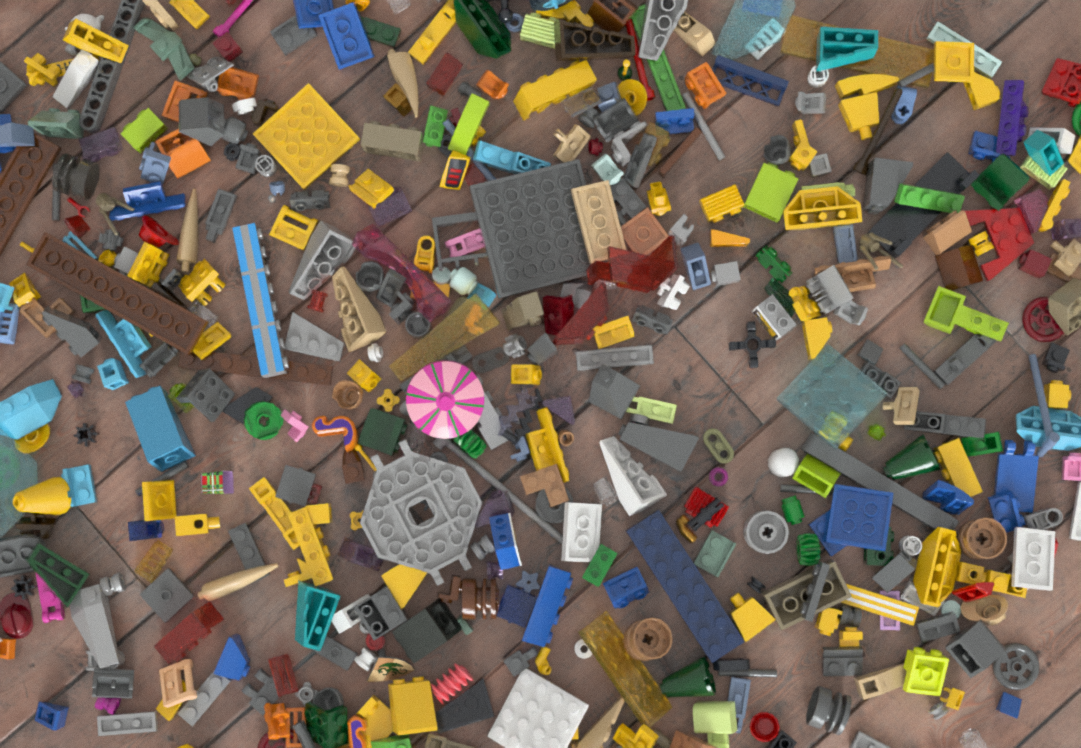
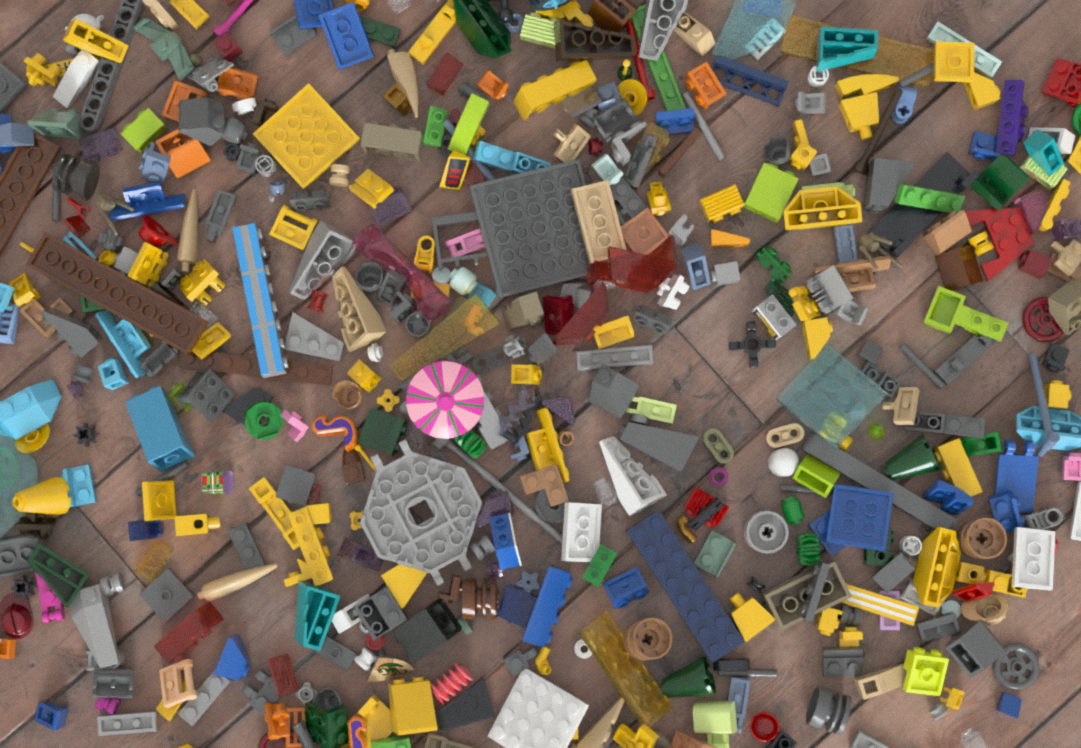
none -> tan plate [765,423,804,448]

